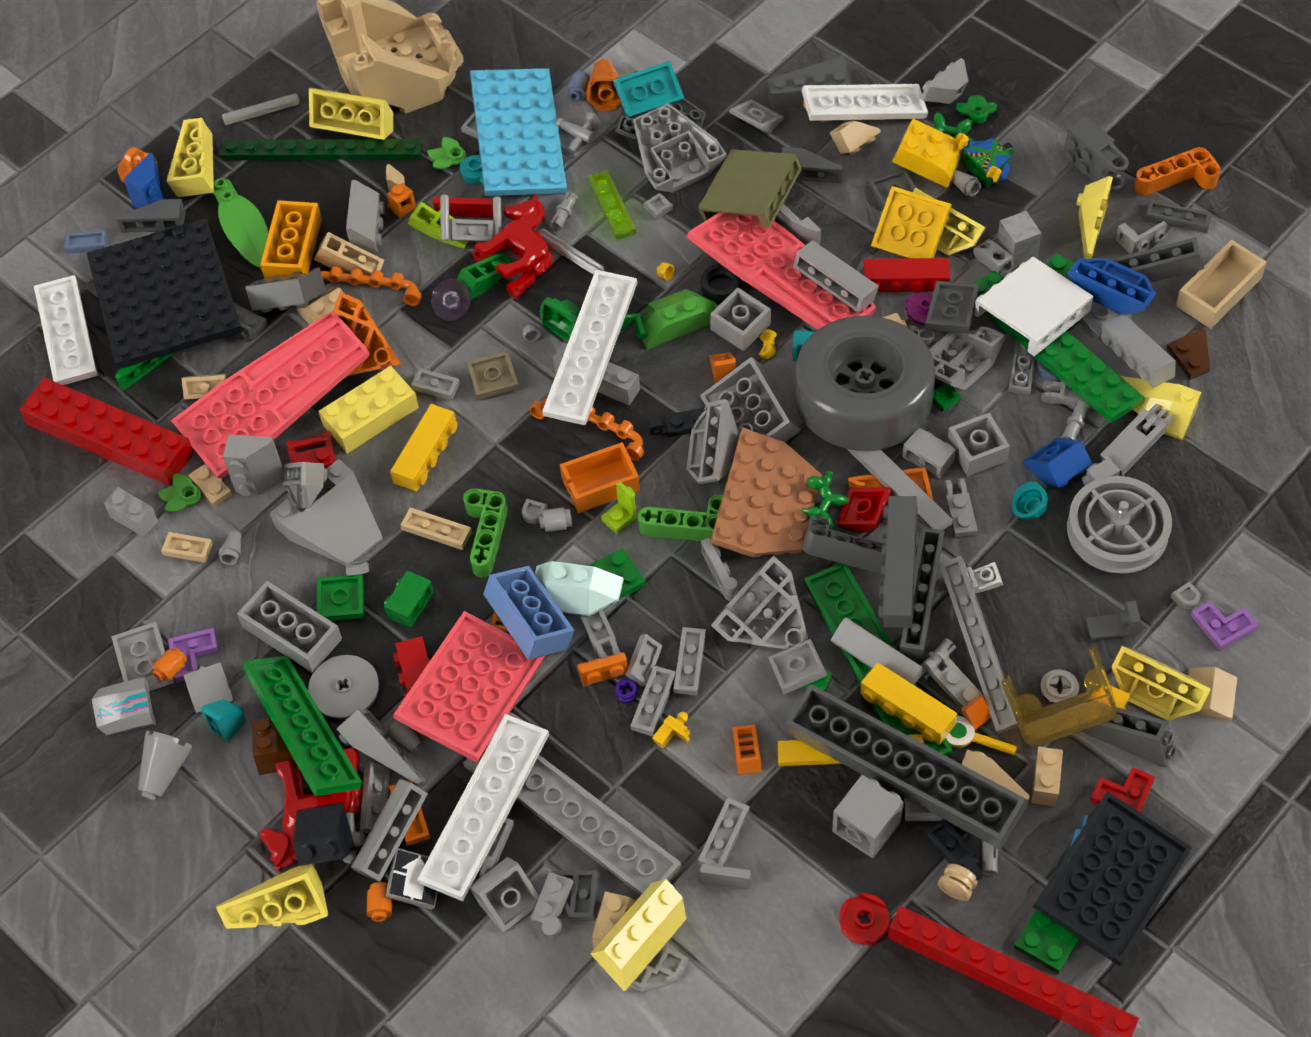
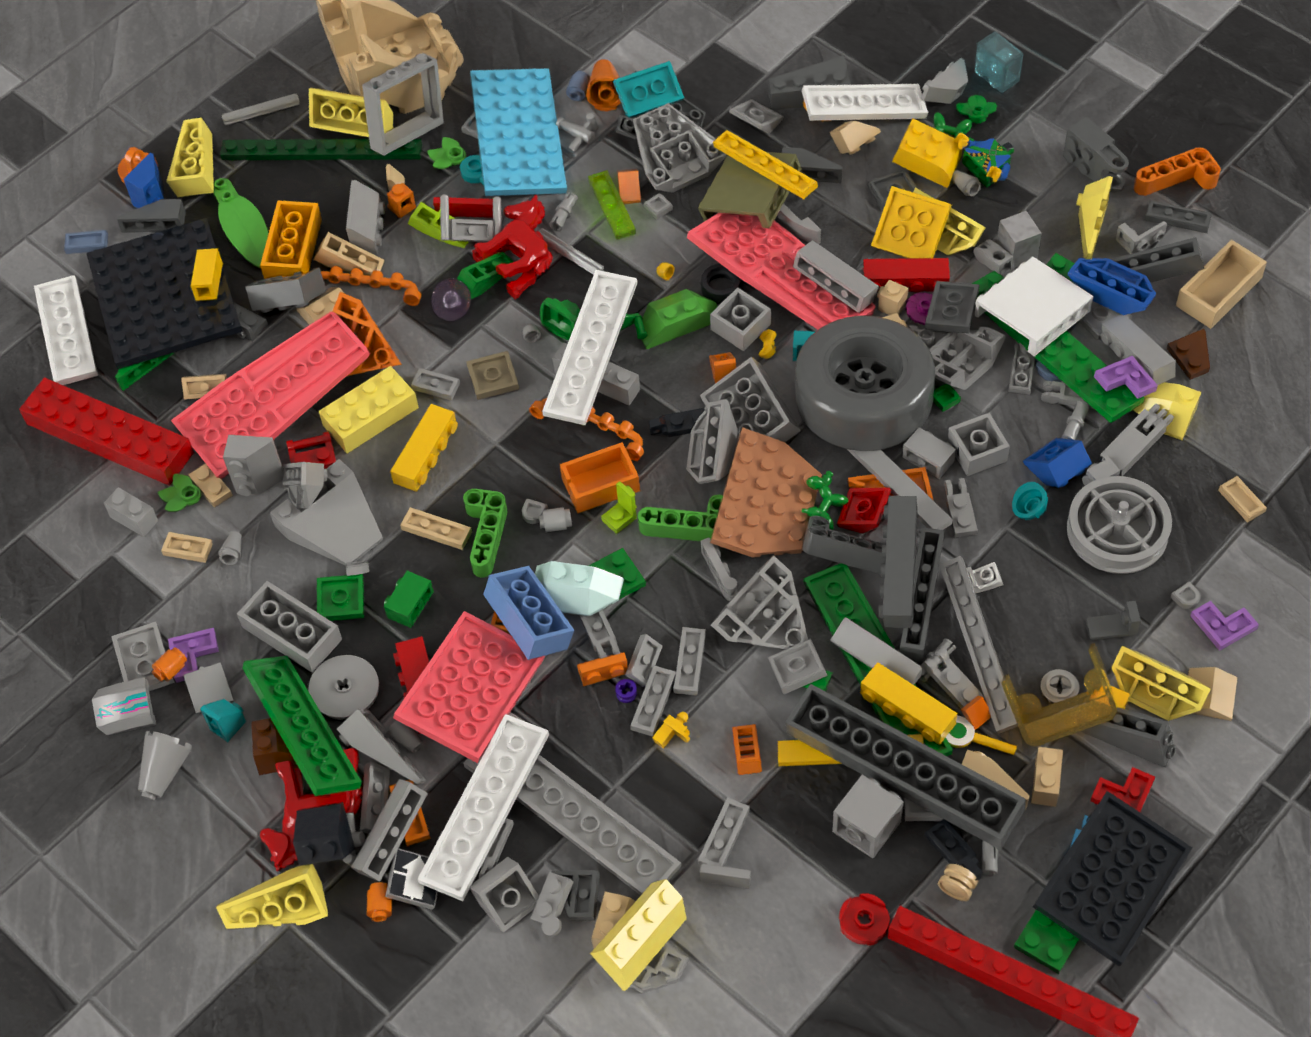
none -> yellow brick [191,248,223,301]
none -> light grey window [362,53,444,155]
none -> orange slope [617,169,641,204]
none -> yellow tile [713,130,818,199]
none -> tan brick [877,280,908,315]
none -> clear light blue brick [974,31,1023,93]
none -> medium lavender plate [1094,356,1158,399]
none -> tan tile [1218,476,1267,522]

